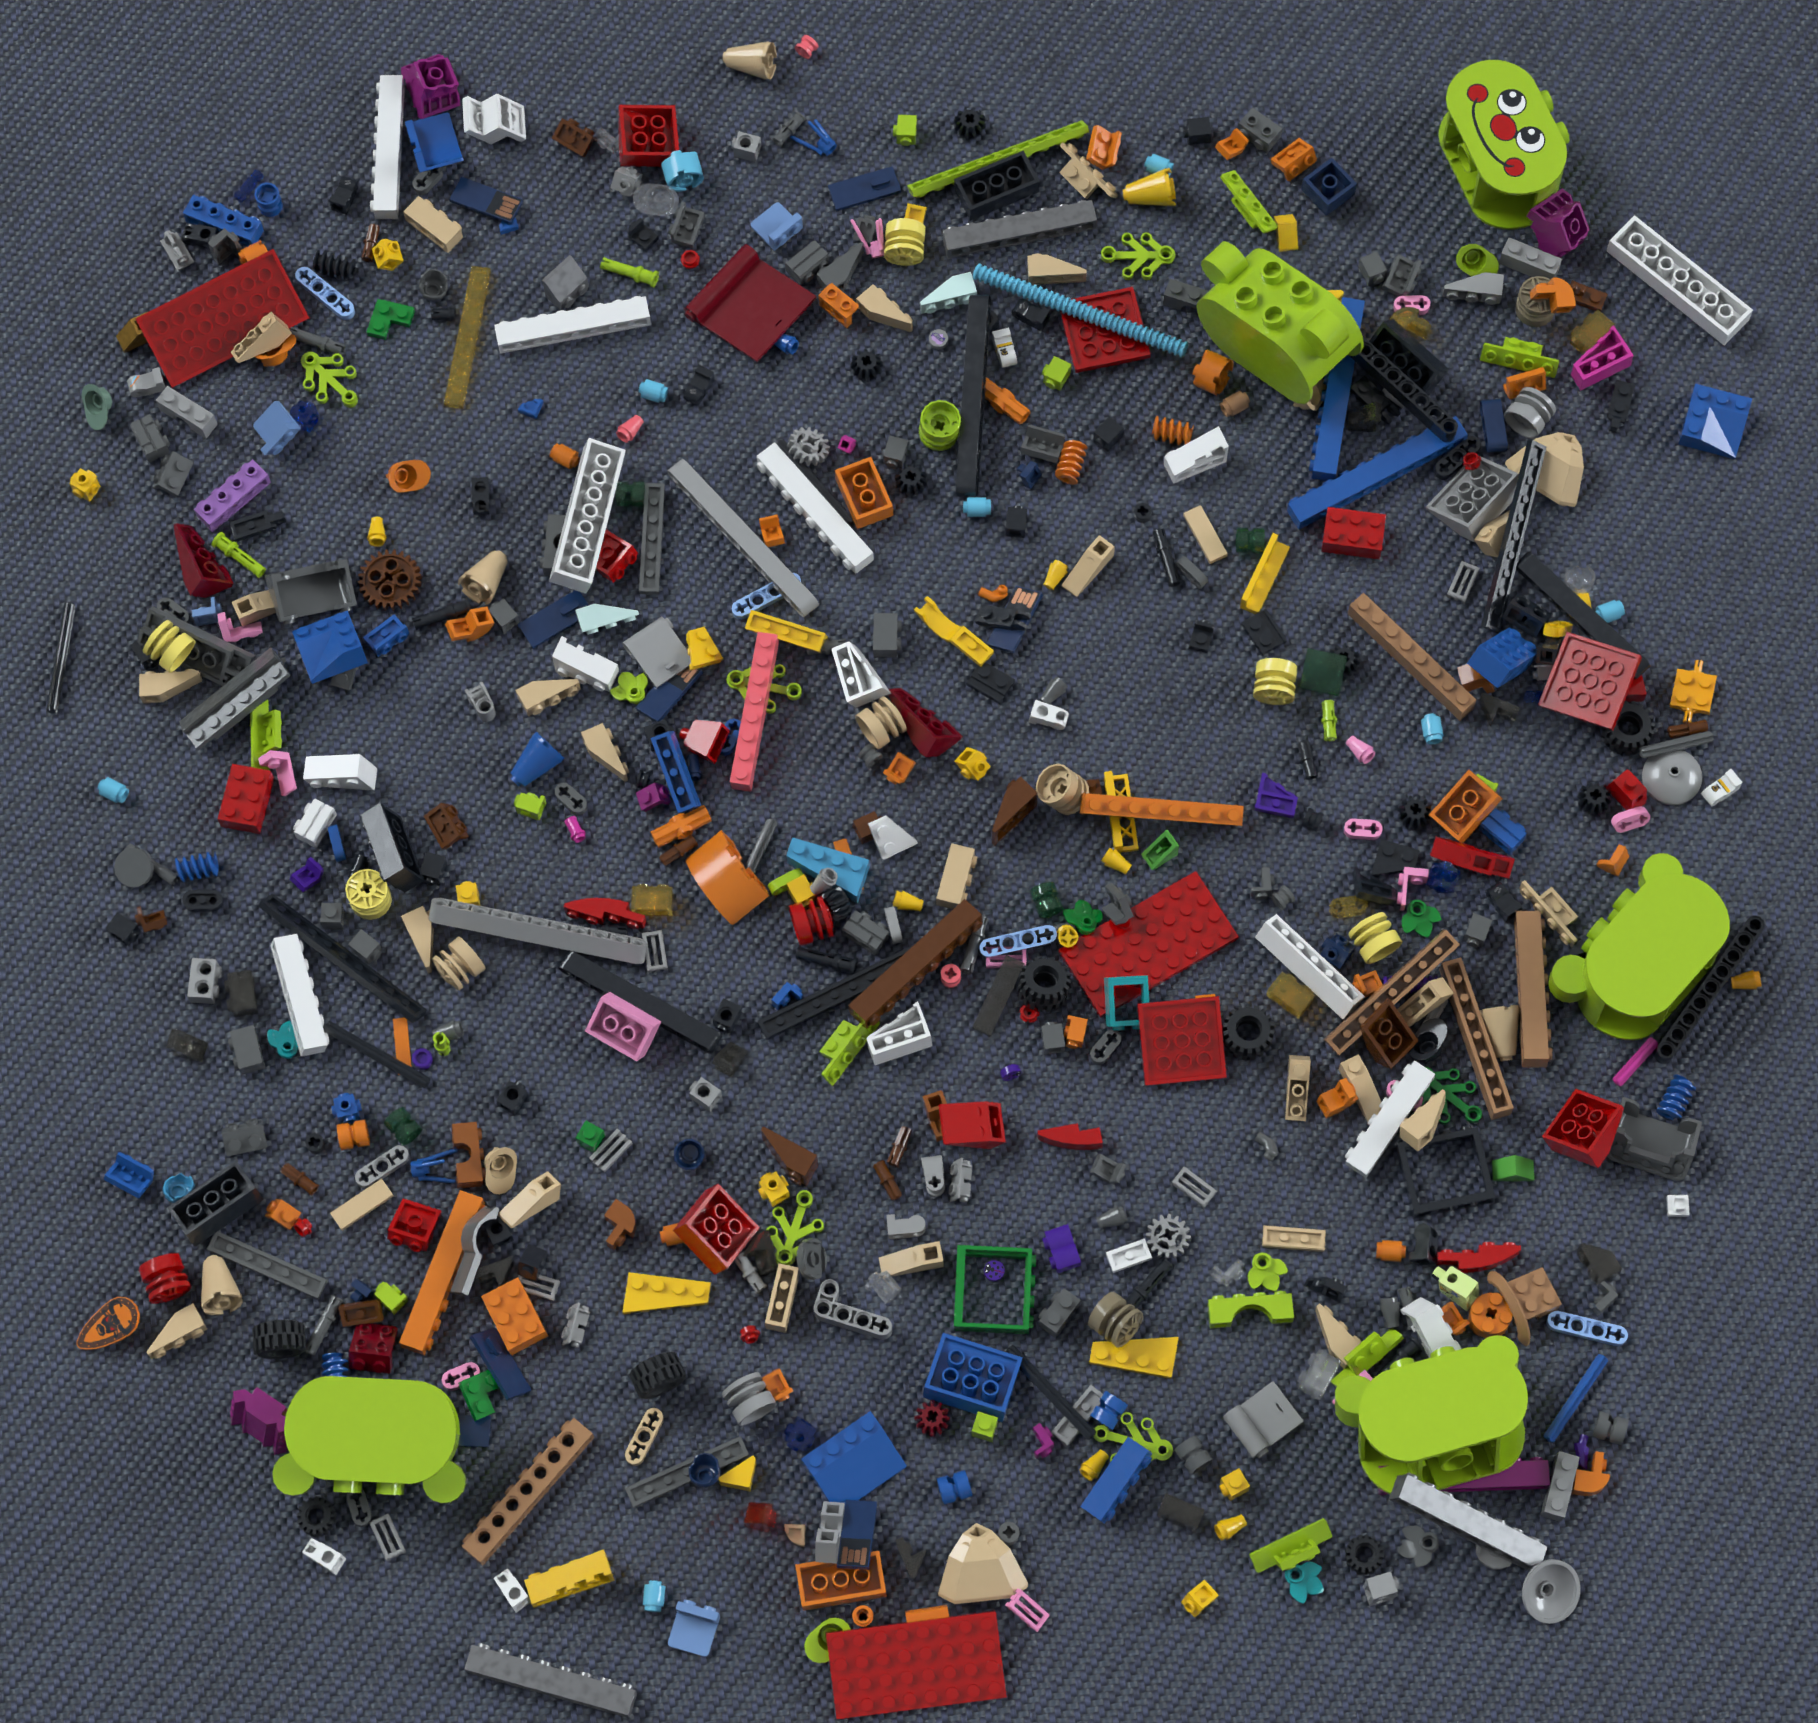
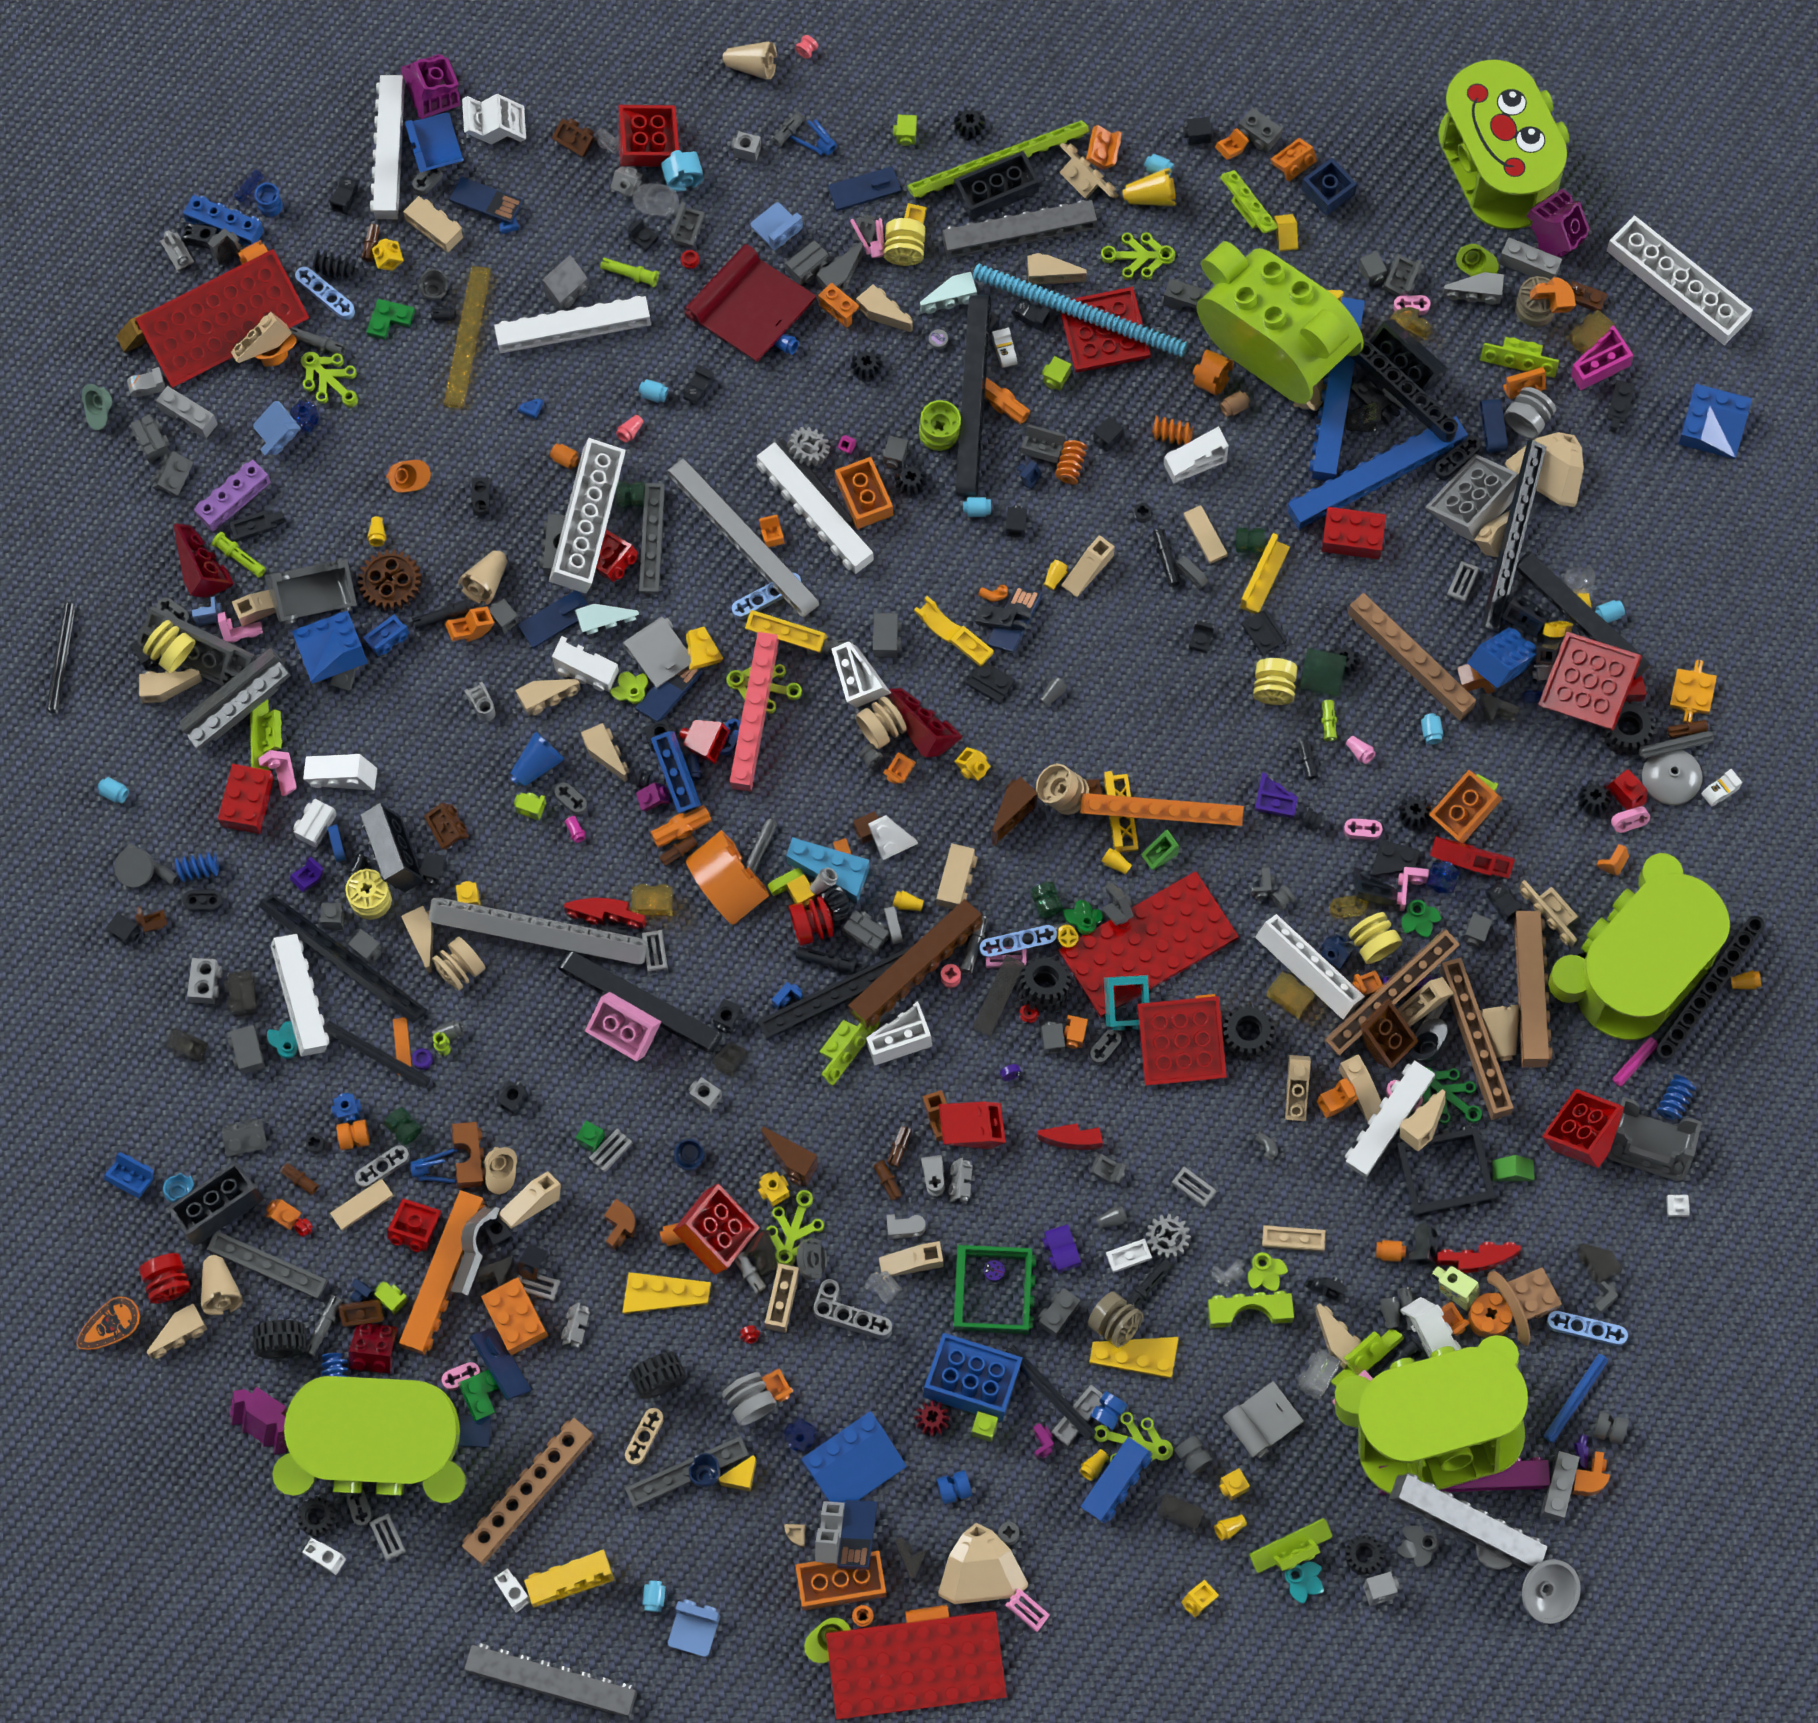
yellow brick [69,468,101,502] -> none
clear red slope [744,1502,777,1532] -> none
white leg [1028,700,1069,730] -> none
red plate [1463,452,1482,470] -> none
blue brick [1479,808,1527,855] -> none

